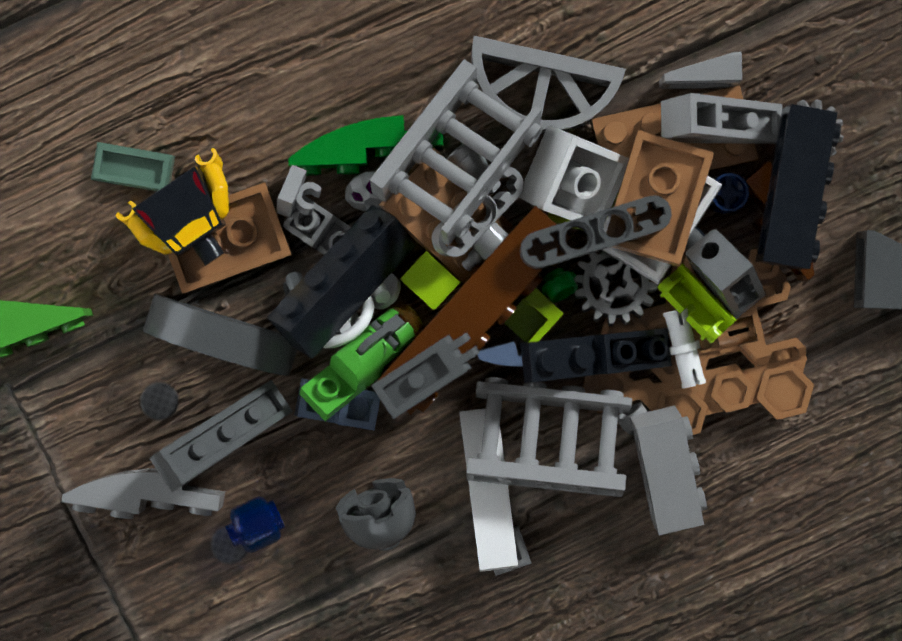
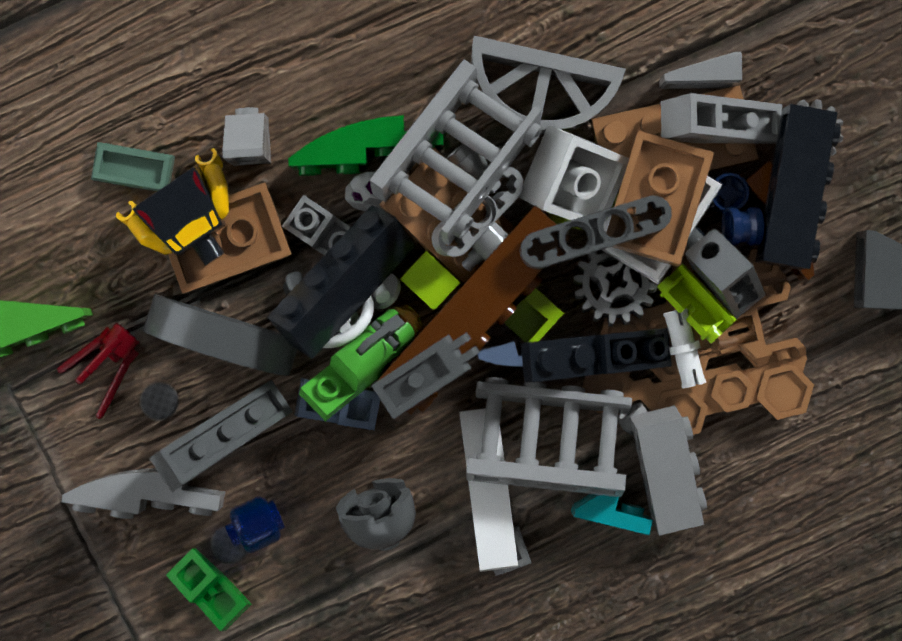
light grey tile [276,165,322,218] -> none
green plate [541,268,578,303] -> none
none -> dark red plant [57,322,140,419]
none -> green slope [166,548,252,631]
none -> light grey slope [223,107,271,166]
none -> teal slope [571,494,653,535]
none -> dark blue wheel [721,207,764,247]

